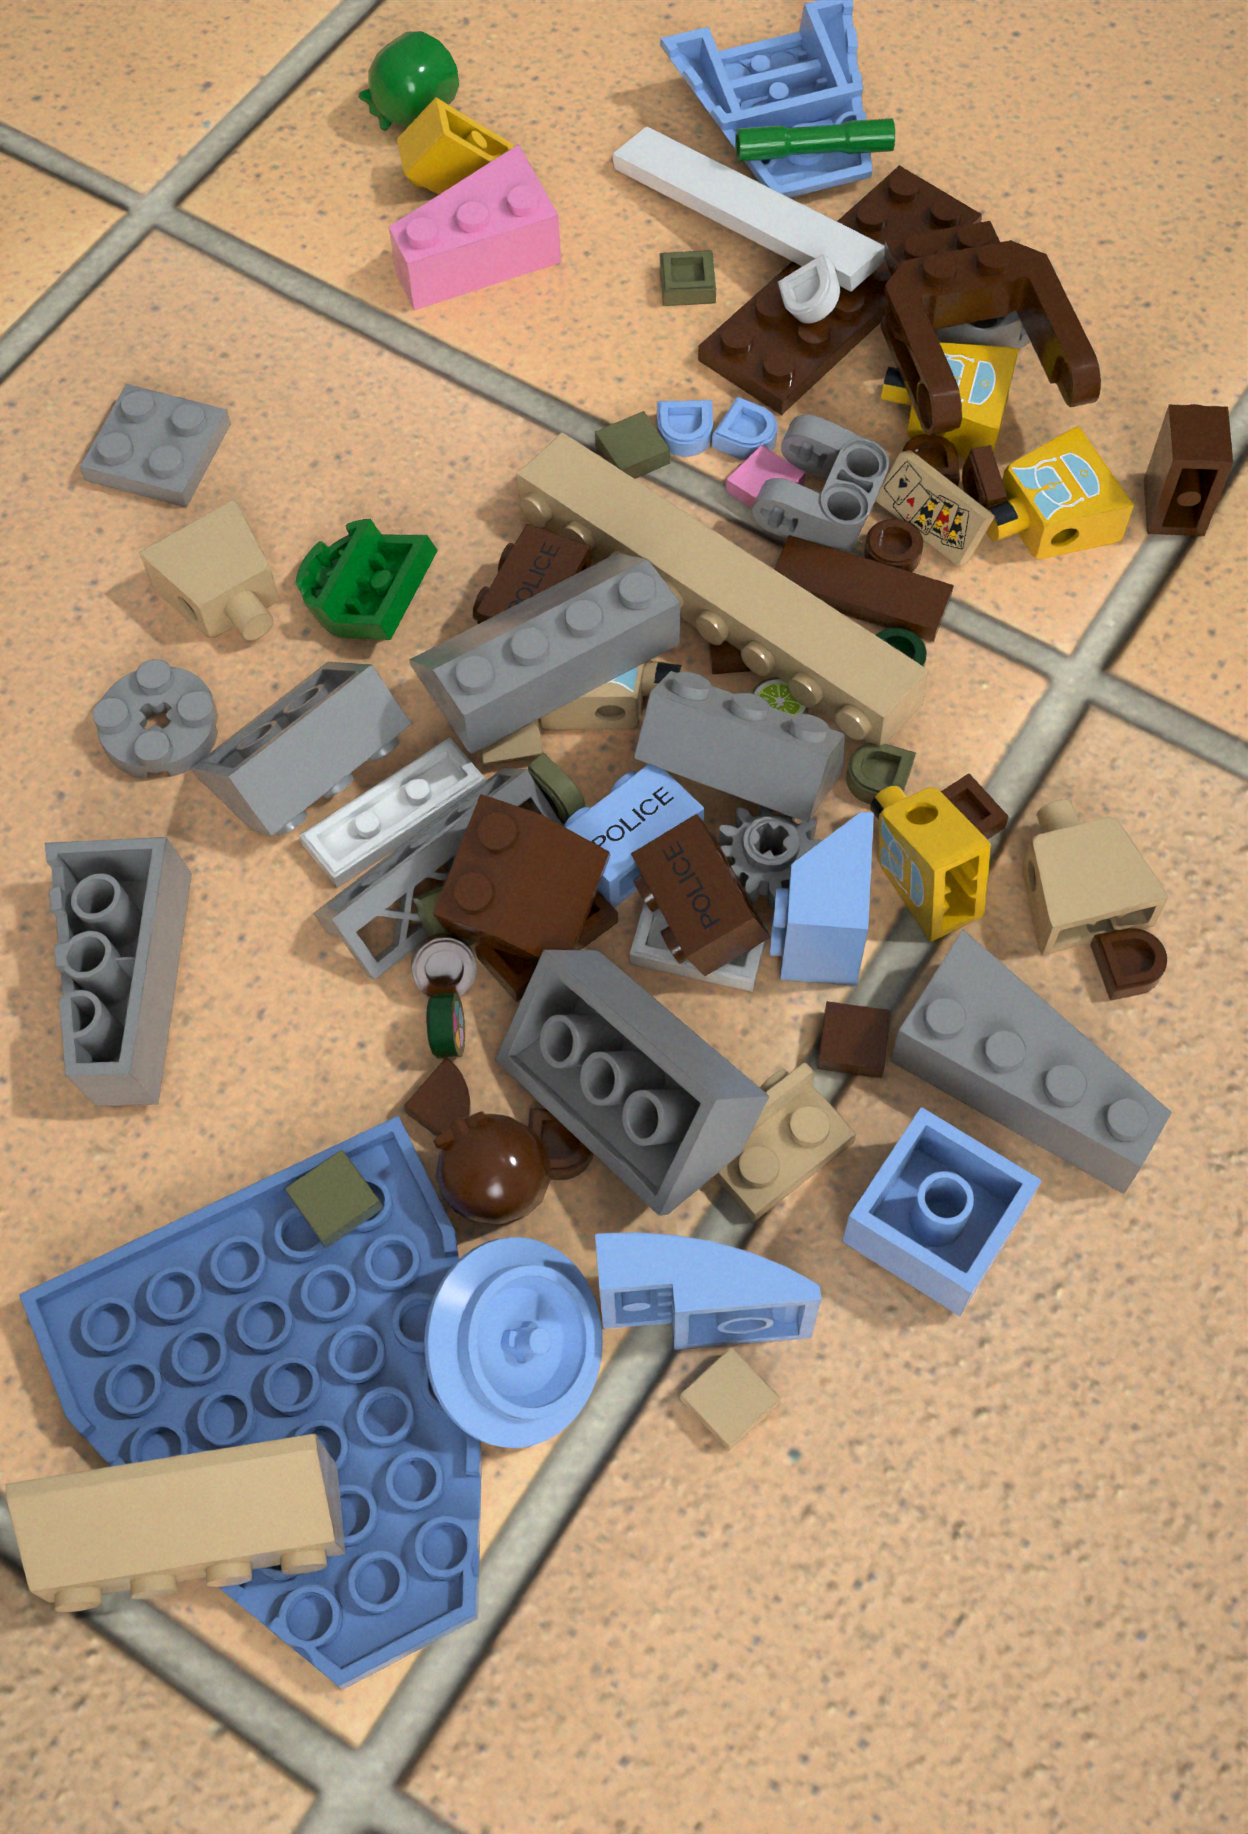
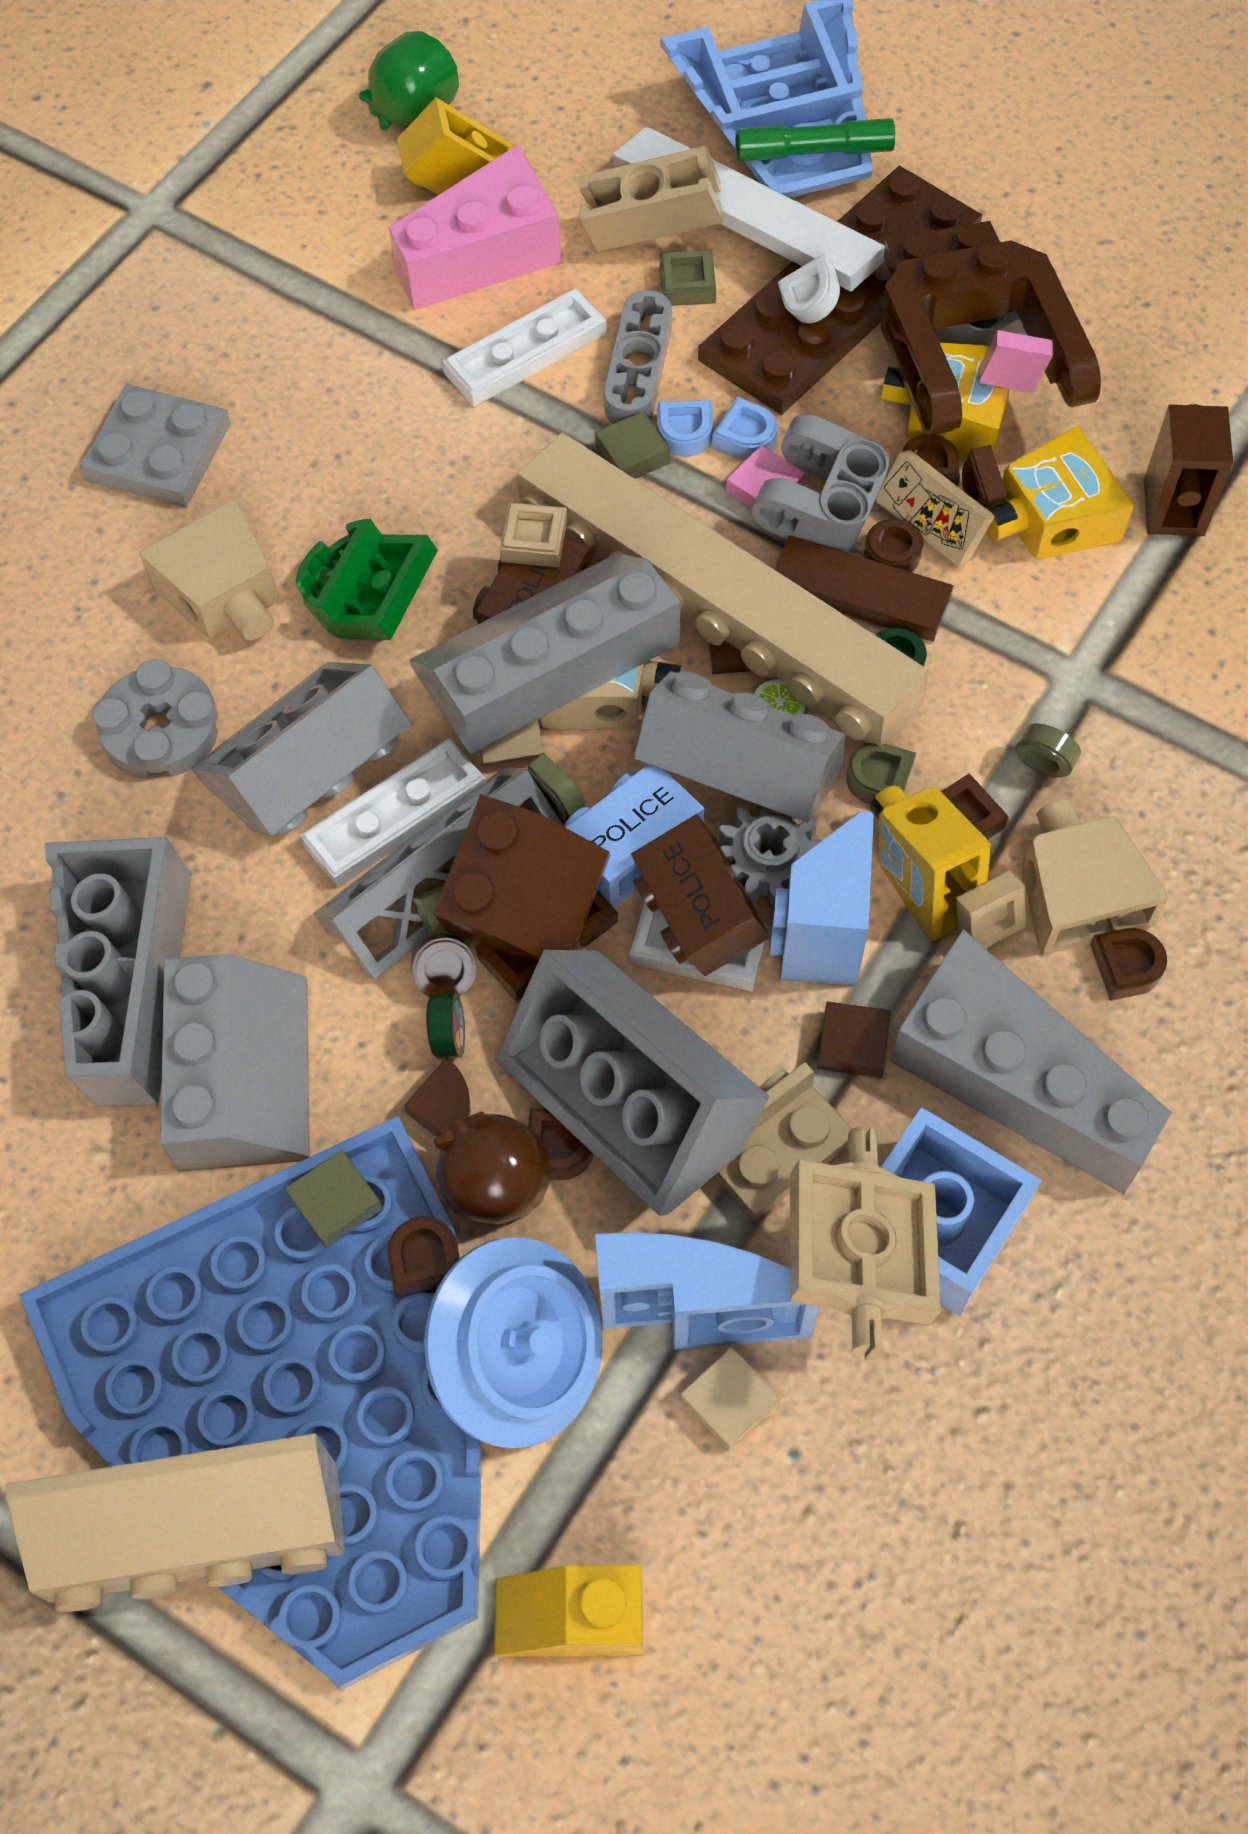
none -> light grey slope [160,954,310,1171]
none -> reddish brown tile [387,1216,460,1297]
none -> white tile [442,288,607,407]
none -> yellow slope [495,1565,643,1657]
none -> tan tile [500,502,567,568]
none -> tan piece [579,145,723,252]
none -> light grey beam [604,290,672,424]
none -> tan plate [790,1126,941,1360]
none -> tan tile [956,870,1026,949]
none -> bright pink tile [979,330,1053,393]
none -> olive tile [1016,723,1081,778]

